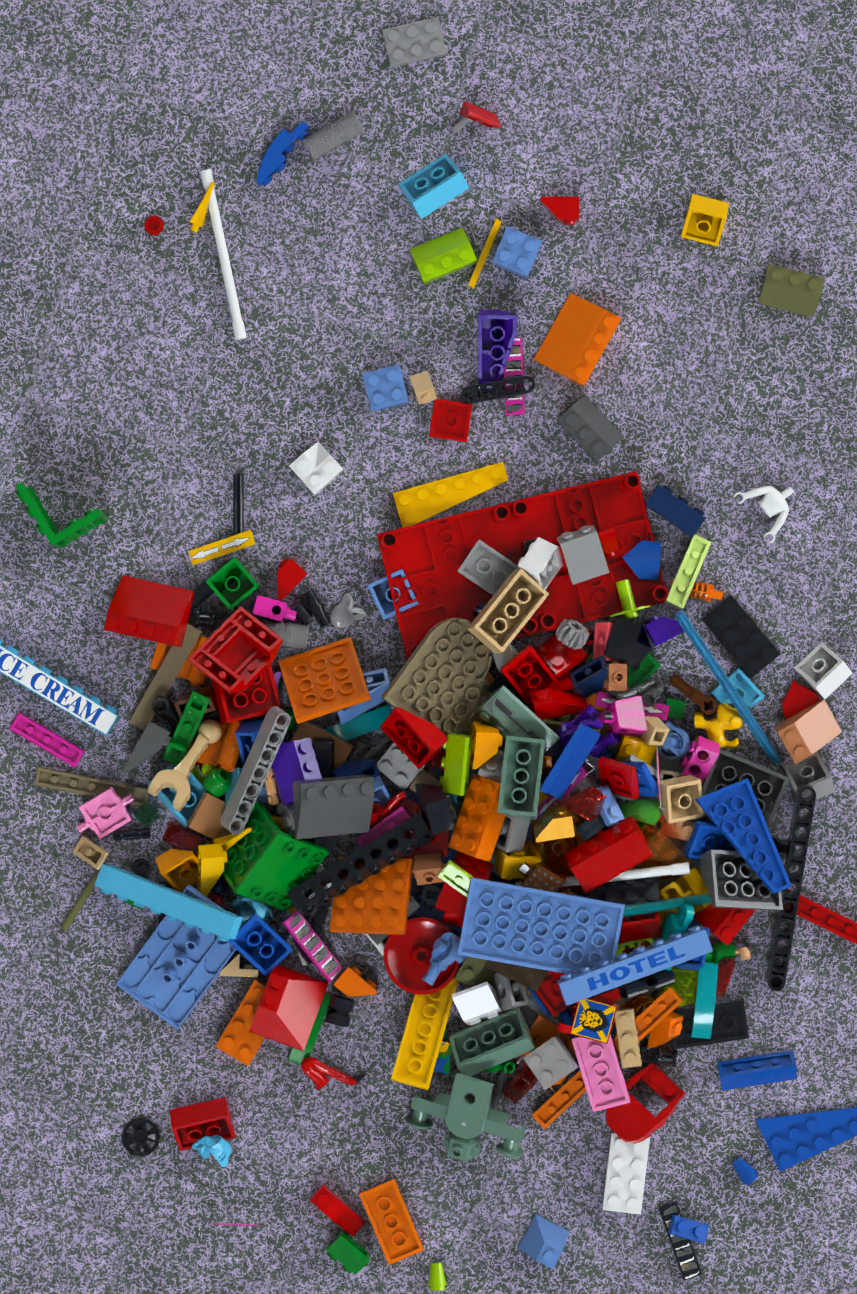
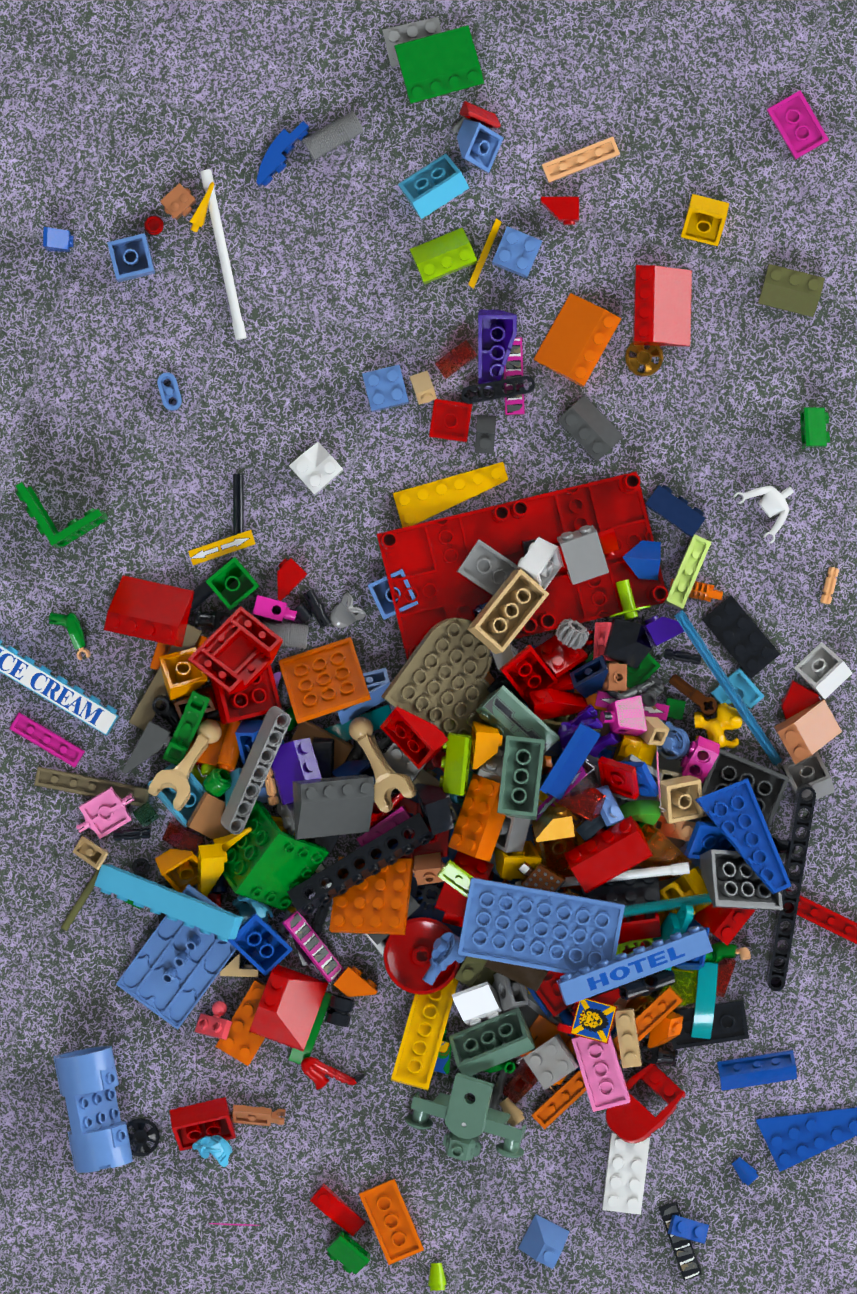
none -> slope [43,227,74,252]
none -> green arm [49,612,90,660]
none -> medium blue cylinder [53,1046,133,1173]
none -> medium blue brick [107,233,155,282]
none -> medium blue plate [157,373,182,411]
none -> light orange slope [159,647,207,700]
none -> nougat head [160,183,196,220]
none -> coral plate [194,1001,232,1040]
none -> nougat plate [232,1105,286,1126]
none -> tan piece [349,717,417,813]
none -> green slope [394,25,484,104]
none -> clear red slope [435,340,477,379]
none -> medium blue slope [457,119,504,173]
none -> dark grey slope [475,415,496,454]
none -> tan cone [499,1097,525,1127]
none -> light nougat plate [542,137,620,183]
none -> pearl gold piece [625,342,663,377]
none -> slope [633,265,692,347]
none -> black axle [664,649,702,665]
none -> dark pink plate [766,90,829,160]
none -> green slope [800,407,830,449]
none -> light nougat axle [820,567,839,604]

